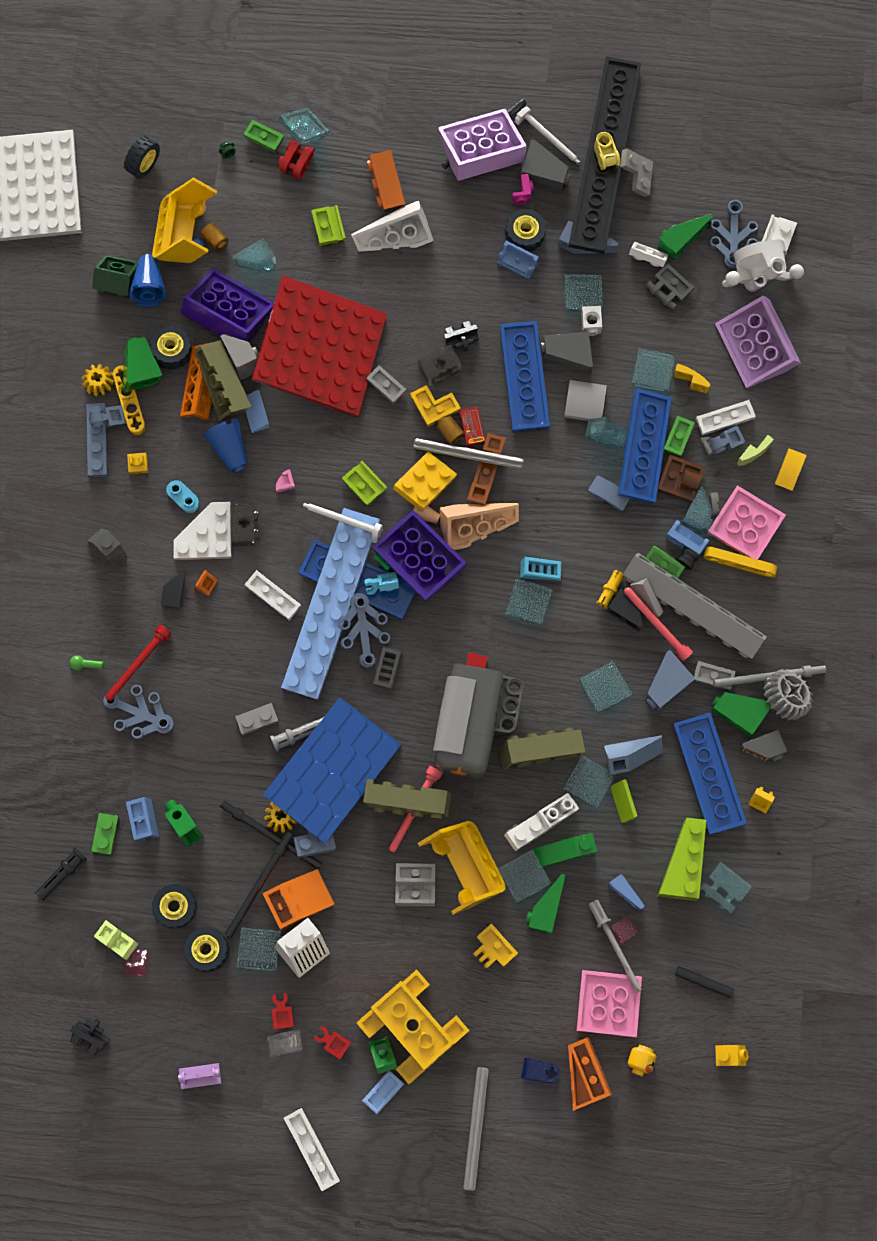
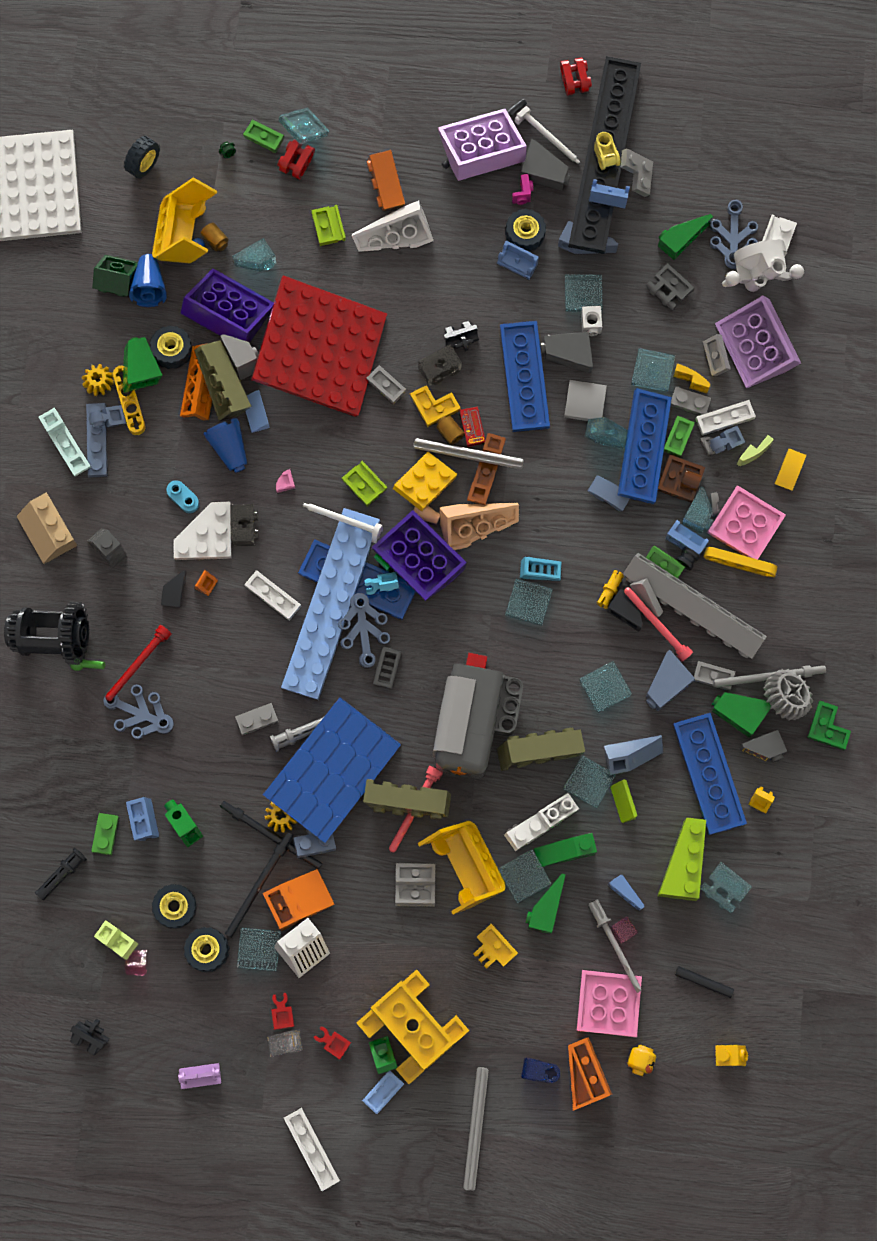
yellow tile [127,453,148,474] -> none
white plate [629,242,669,267] -> none
none -> black piece [4,602,90,665]
none -> tan slope [17,492,77,564]
none -> light aqua slope [39,408,91,477]
none -> red brick [560,57,592,96]
none -> medium blue hinge [589,179,630,208]
none -> light grey plate [670,387,711,415]
none -> light grey plate [703,334,730,376]
none -> green plate [807,701,851,750]

